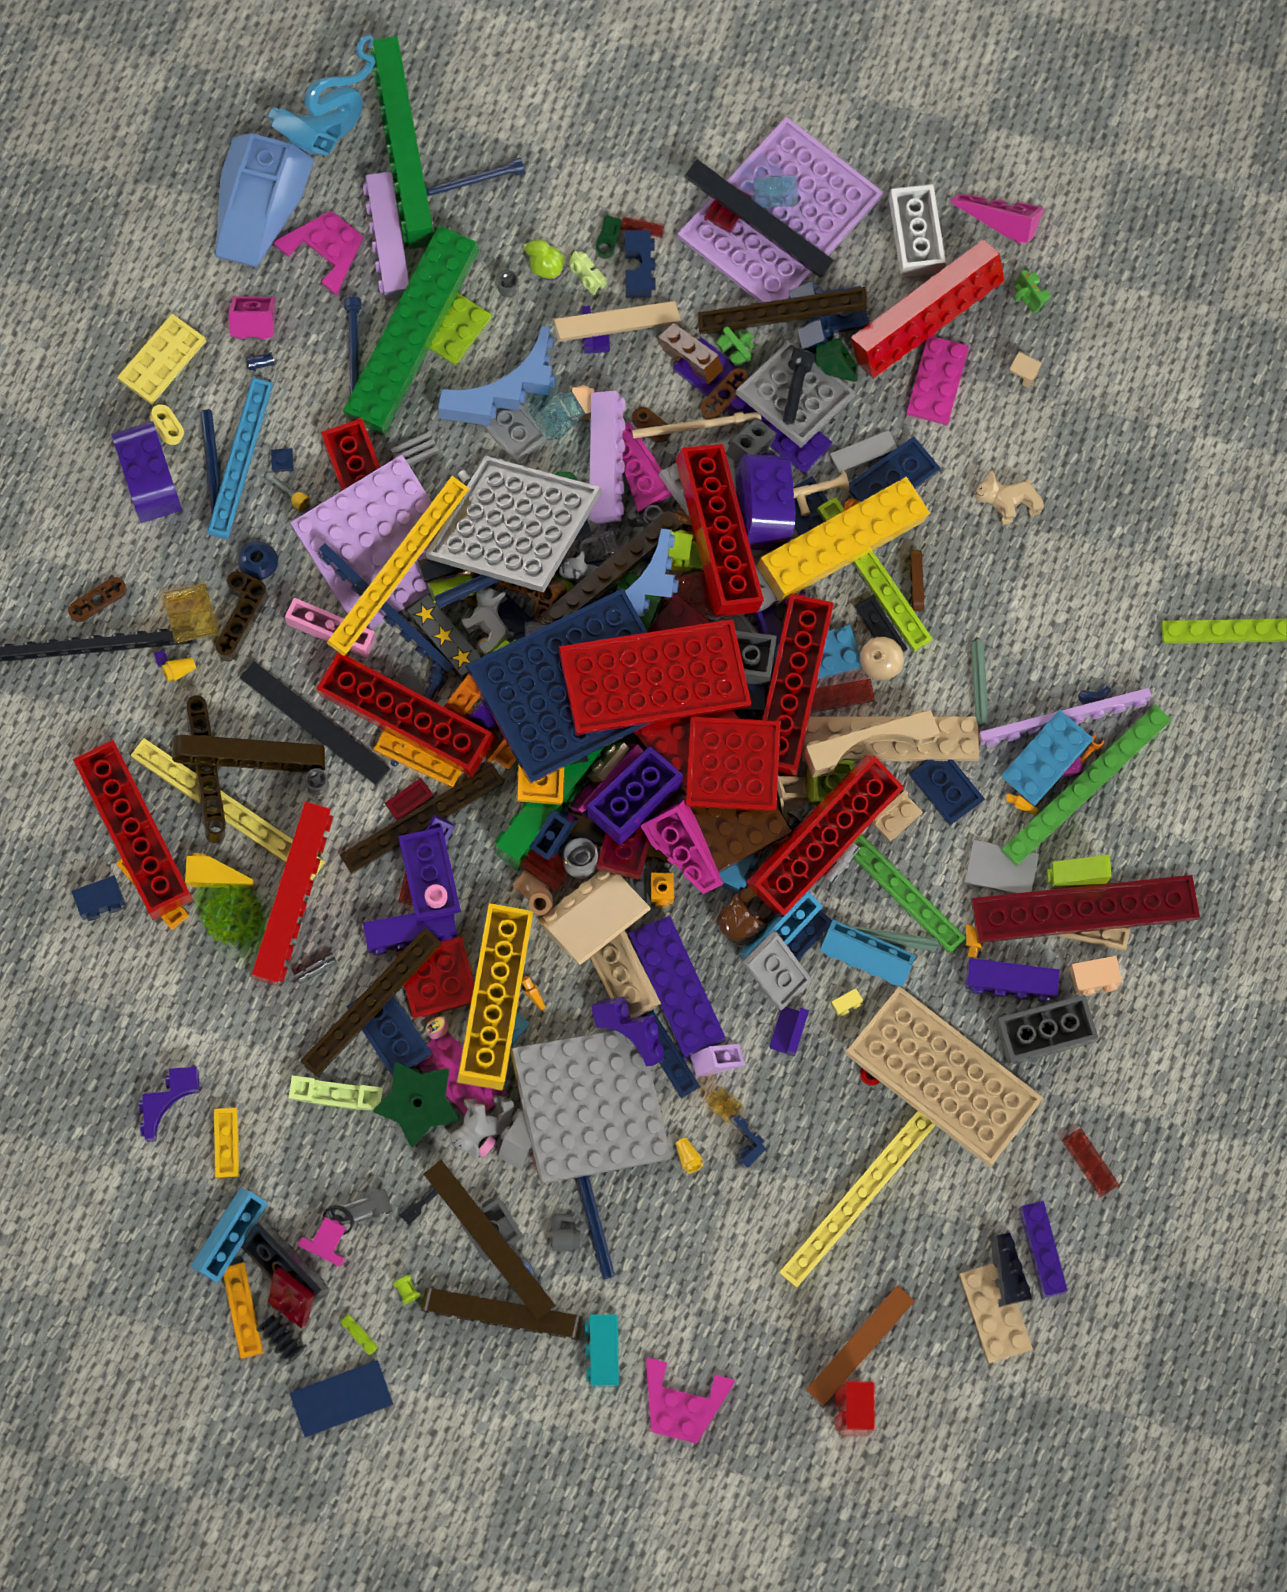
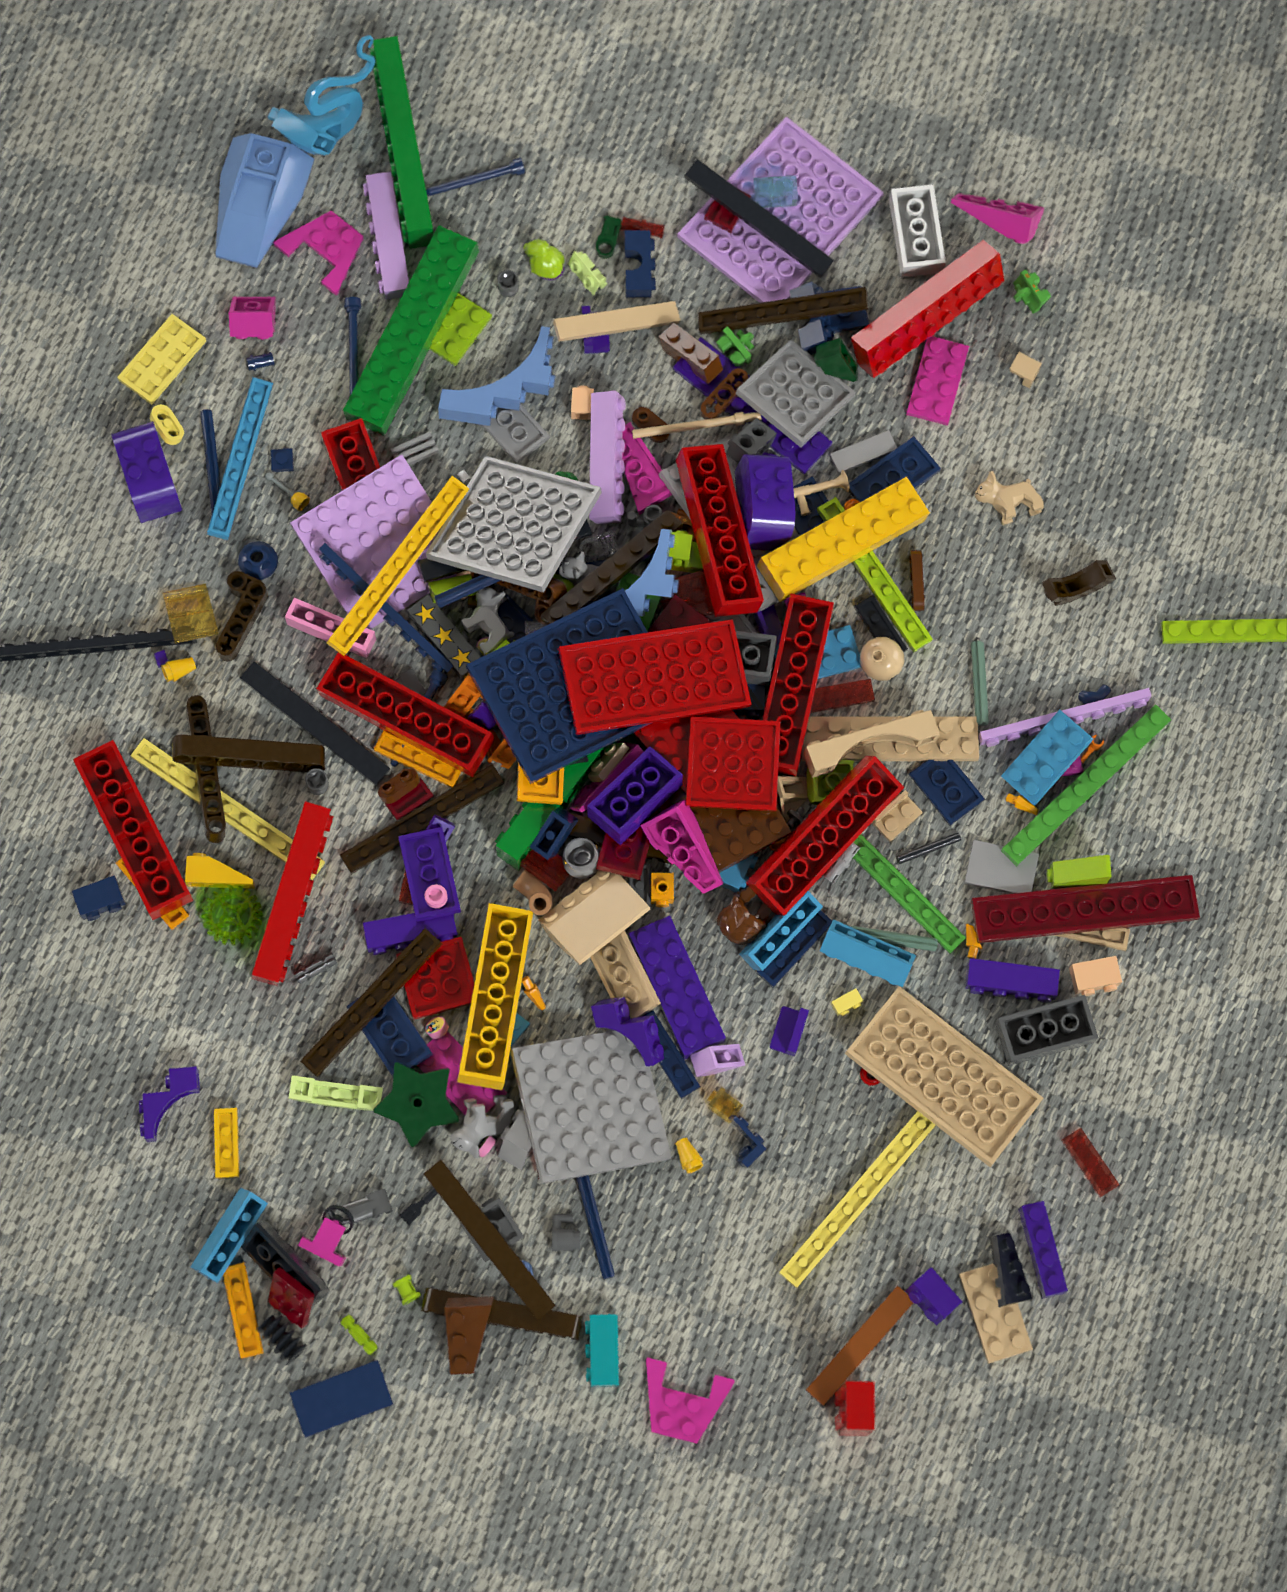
reddish brown beam [68,577,127,622] -> none
clear light blue brick [534,392,586,441] -> none
light grey tile [742,931,812,1011] -> none
black axle [782,347,815,425] -> none
none -> reddish brown plate [378,768,420,804]
none -> reddish brown wedge [445,1296,494,1375]
none -> black bar [896,832,961,864]
none -> dark purple brick [905,1267,962,1326]
none -> dark brown arch [1042,560,1116,606]

